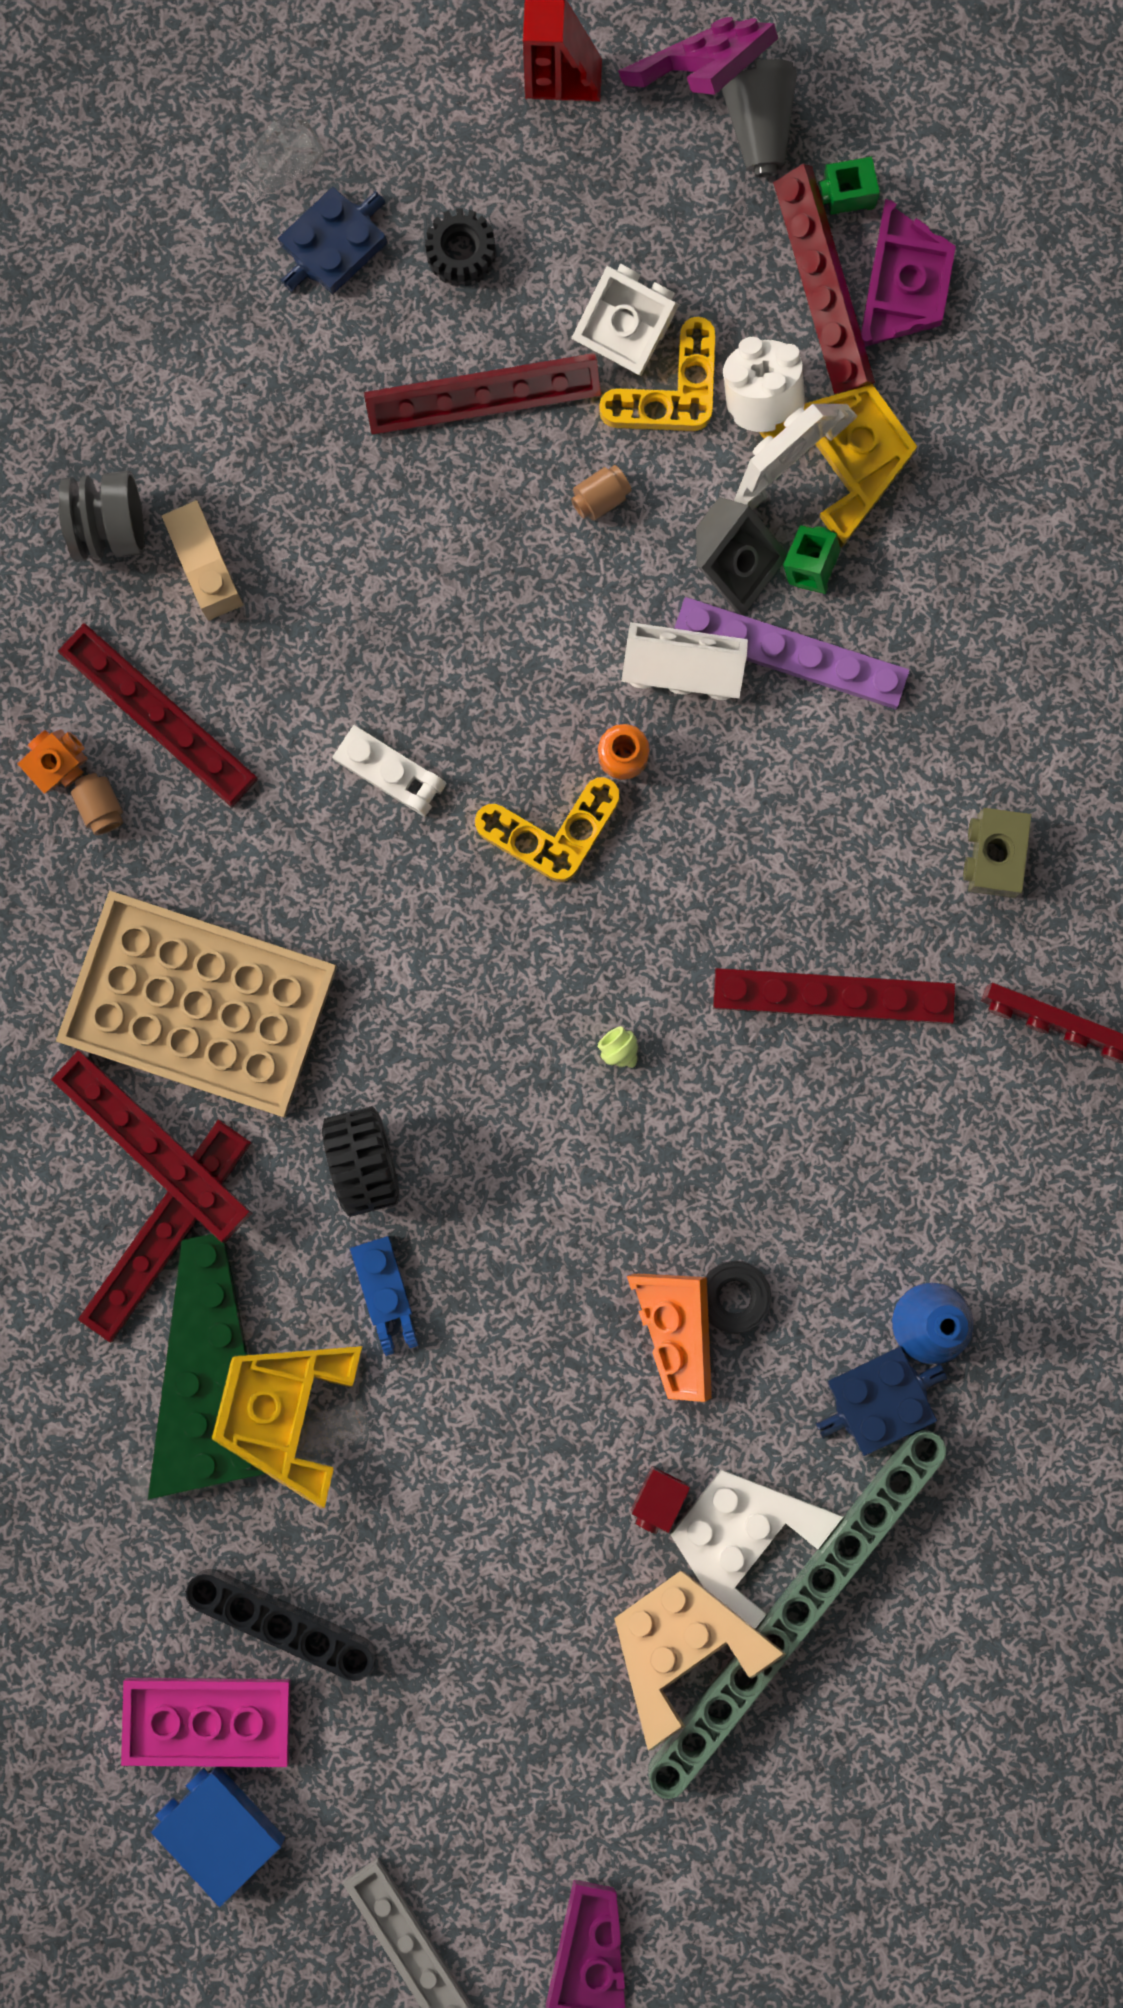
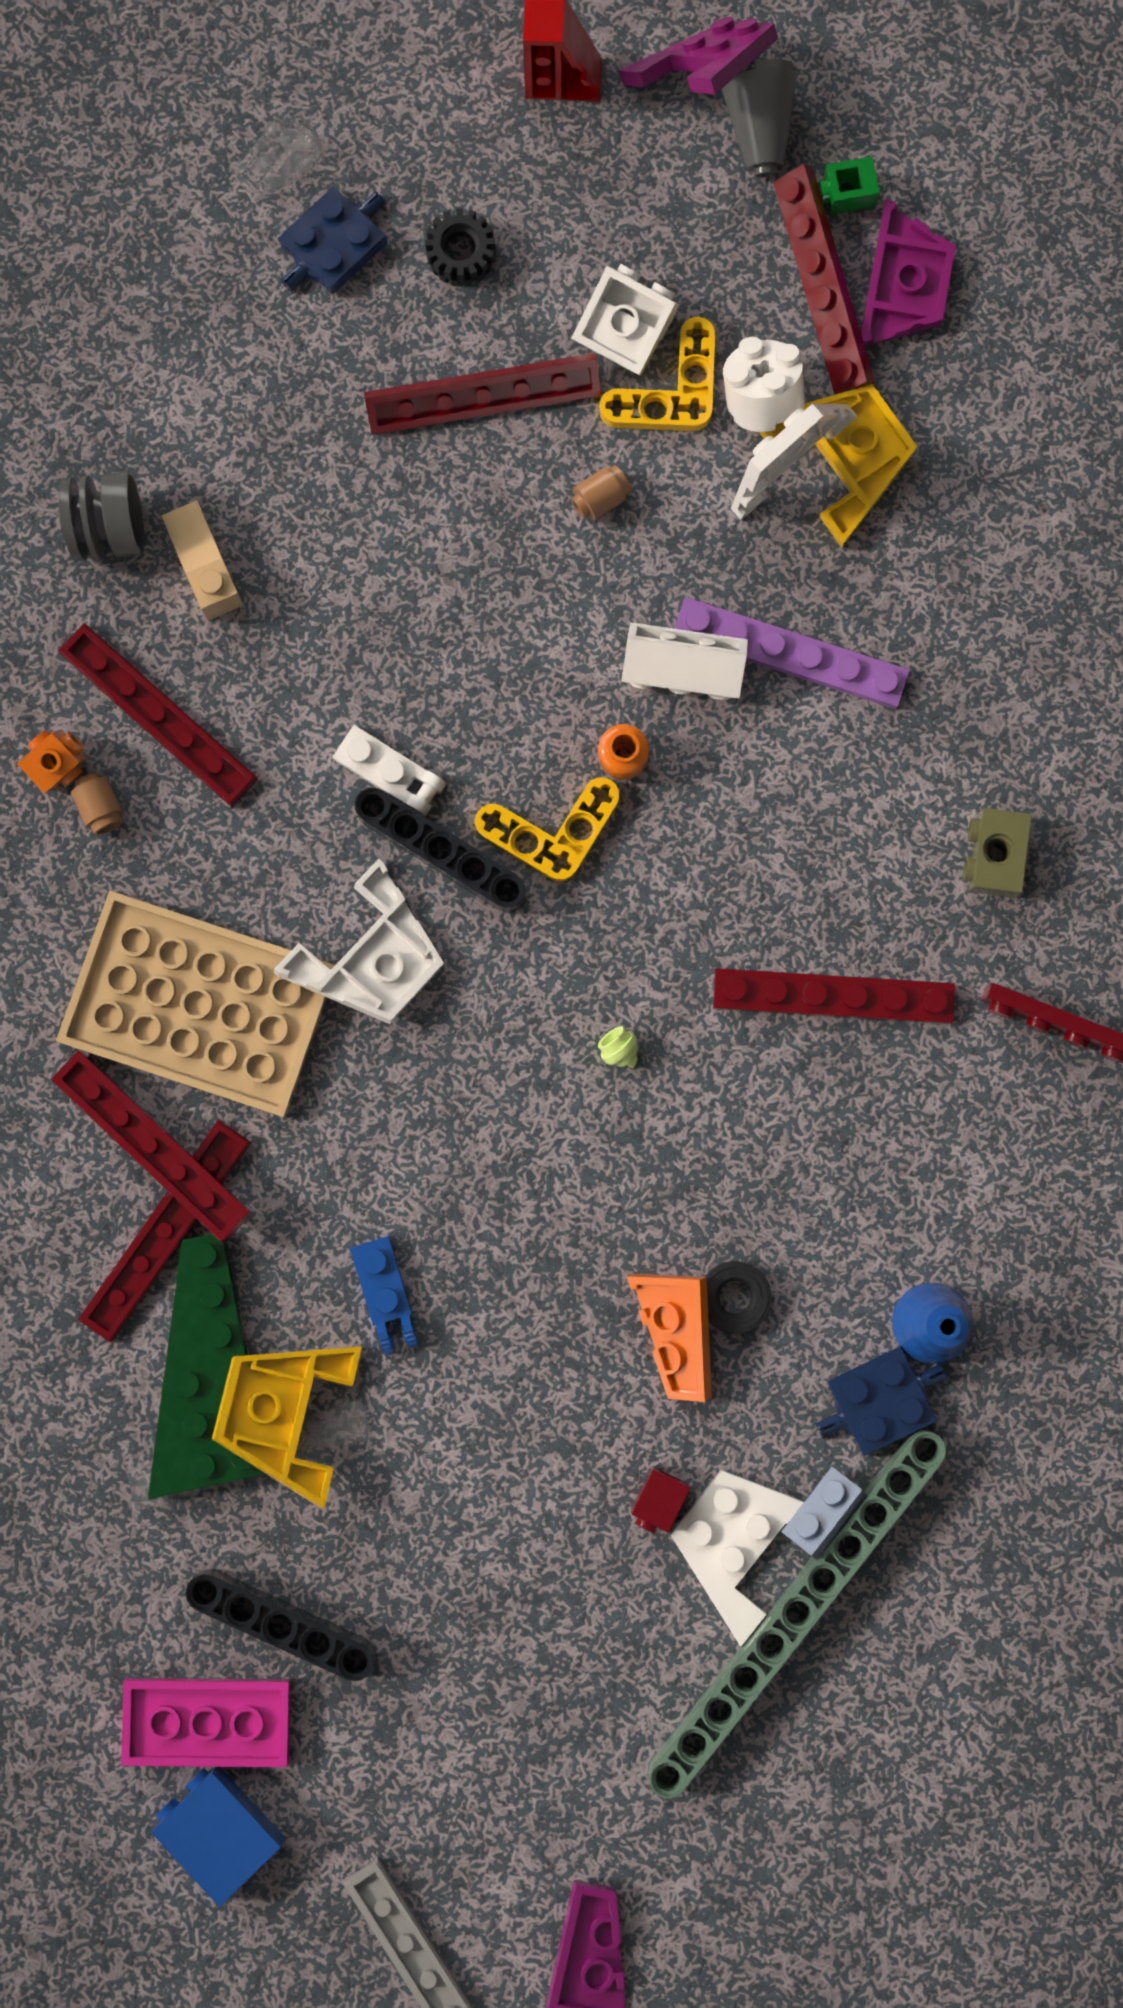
black tyre [322,1106,400,1217] -> none
tan wing [614,1571,786,1750] -> none
dark grey slope [696,497,788,616] -> none
green brick [783,525,841,594] -> none
none -> white wing [274,859,444,1024]
none -> black beam [355,787,526,913]
none -> plate [781,1467,867,1561]

